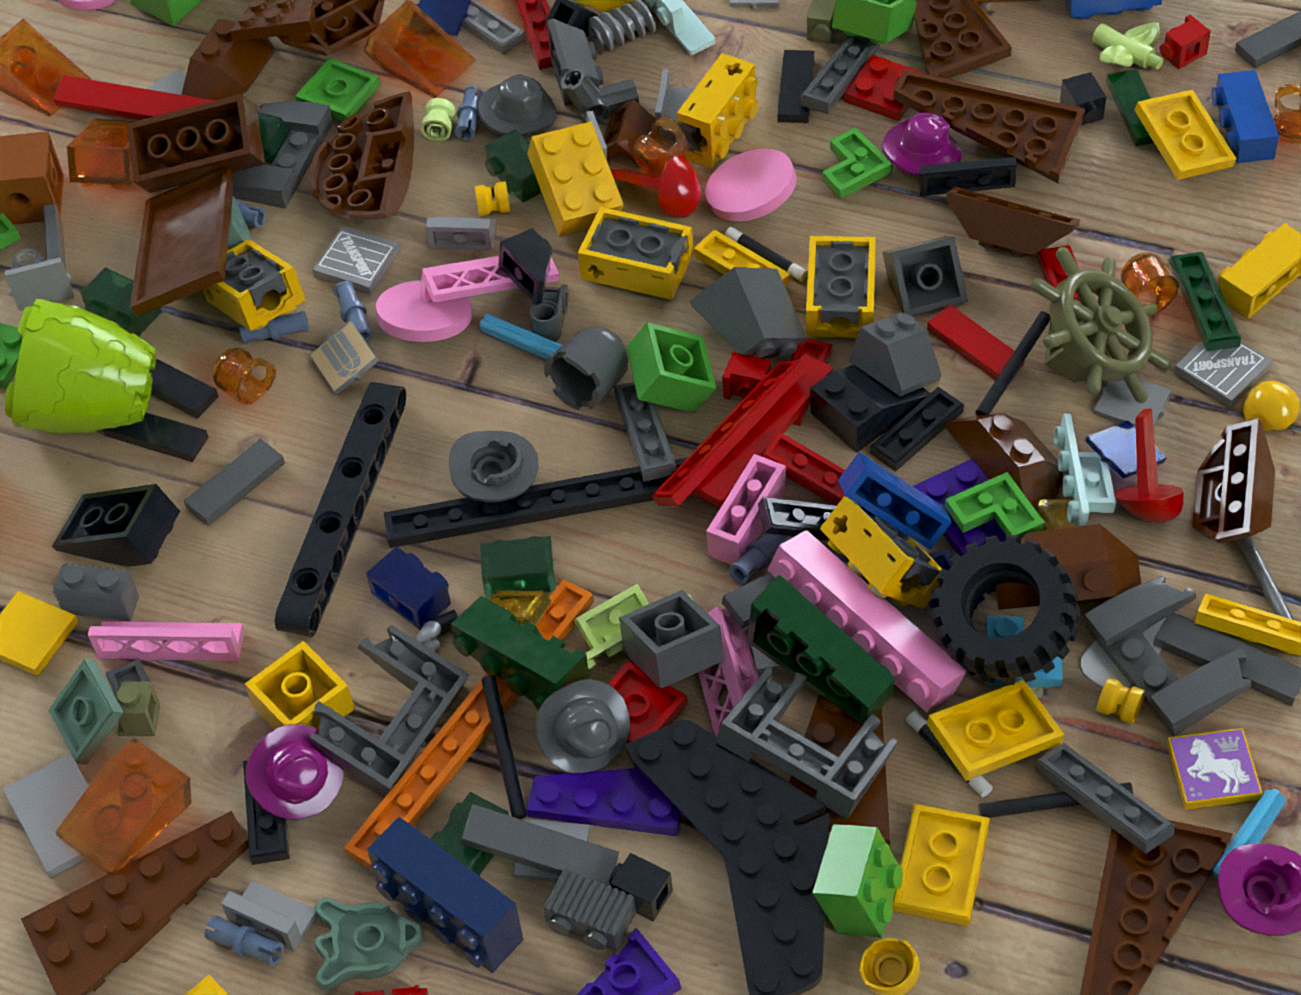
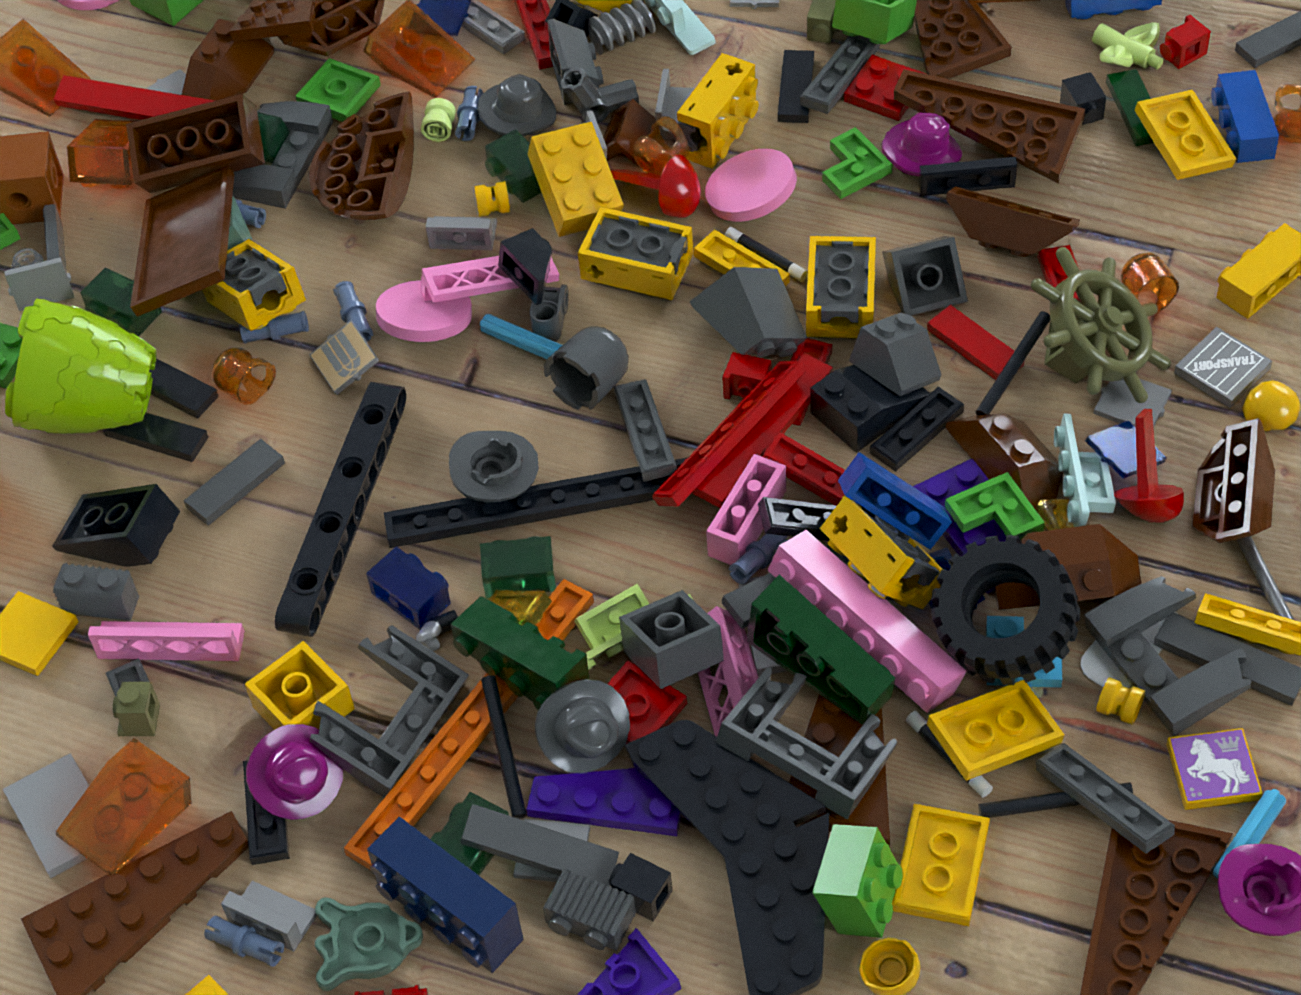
sand green tile [48,659,124,764] -> none
light grey tile [313,226,400,295] -> none
bright green brick [626,322,717,413] -> none
dark green tile [1170,252,1241,351] -> none

